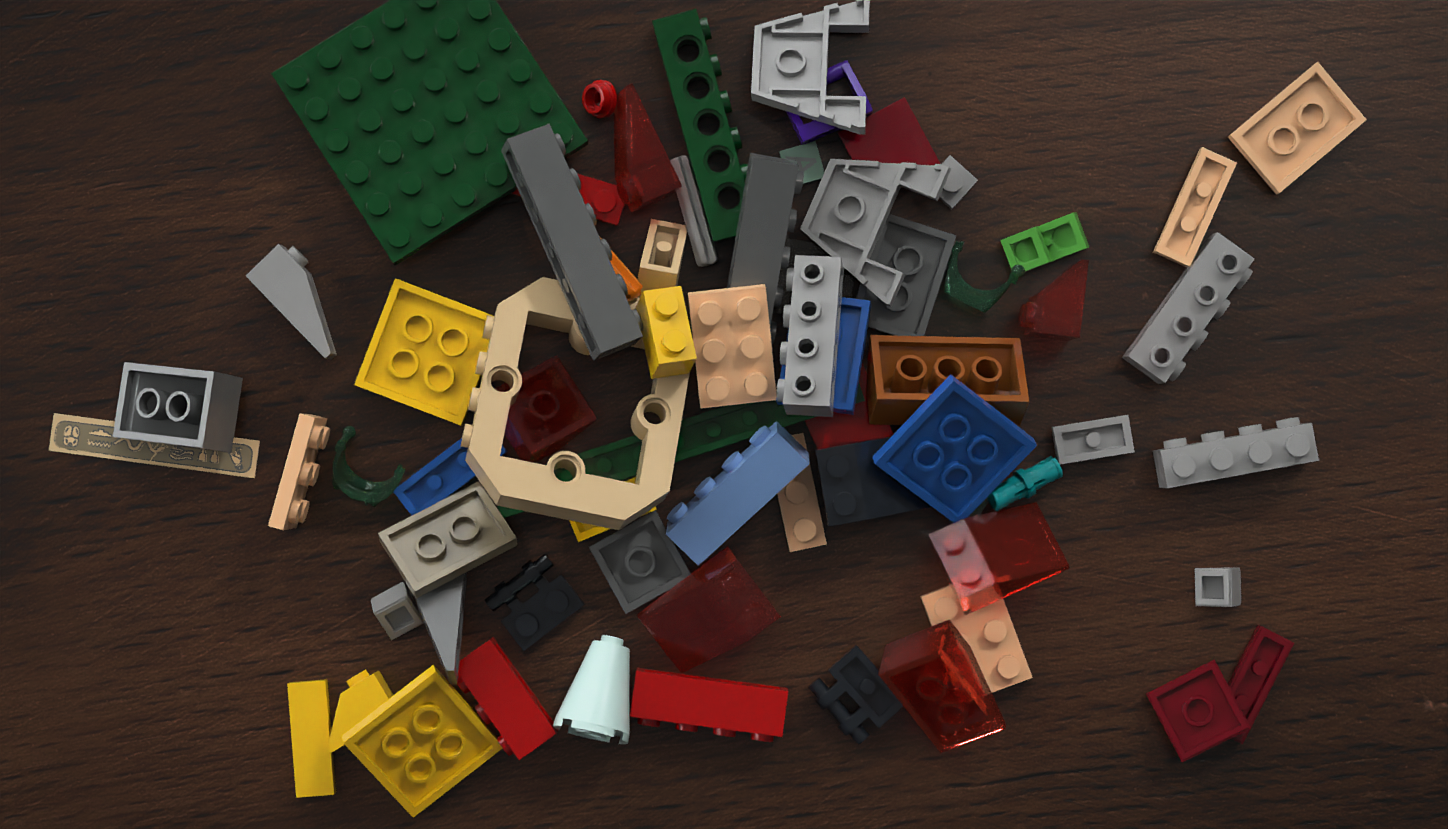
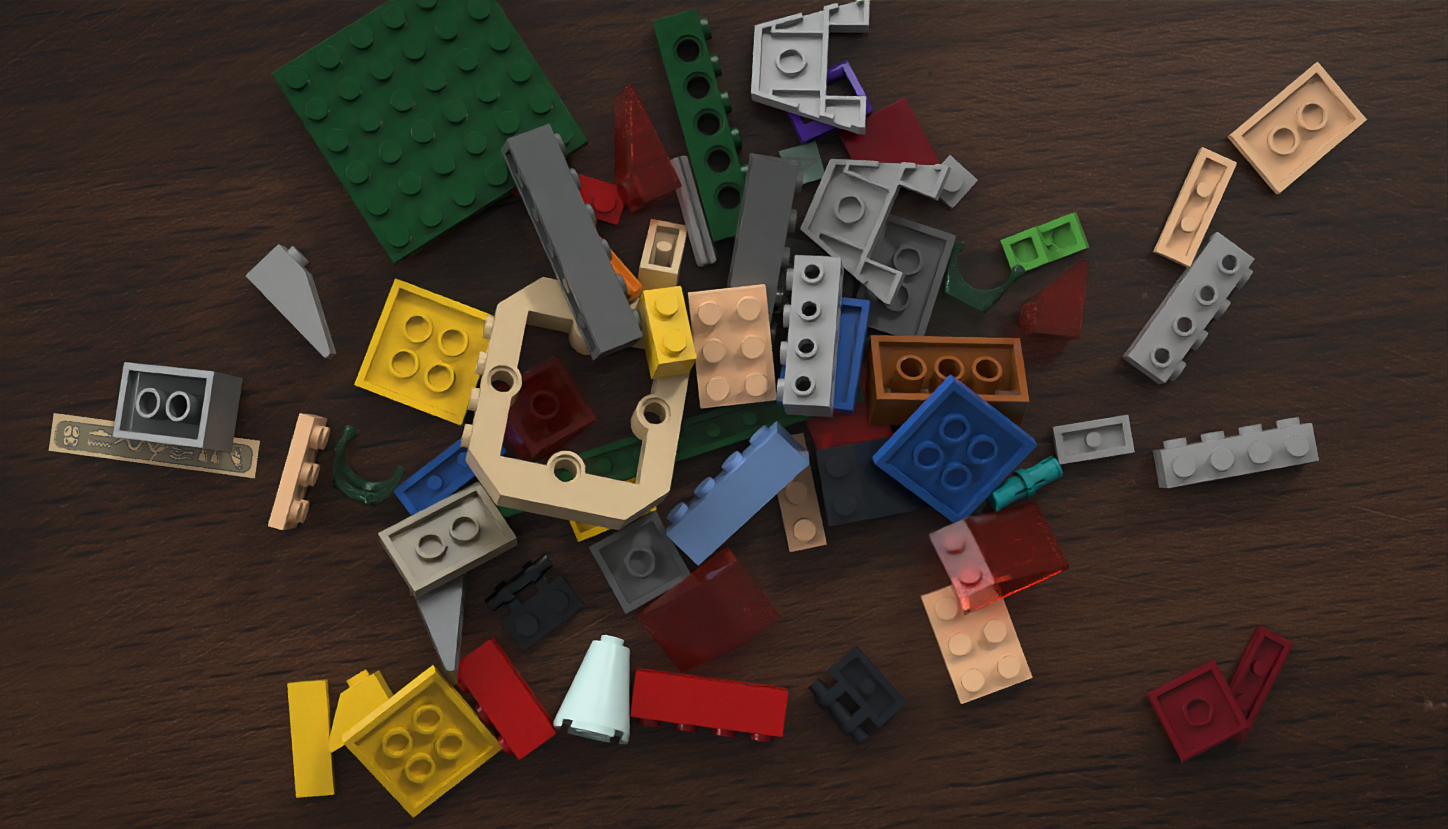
light grey slope [371,582,424,640] -> none
red plate [582,80,617,118] -> none
clear red slope [878,619,1006,753] -> none
light grey slope [1195,567,1241,607] -> none

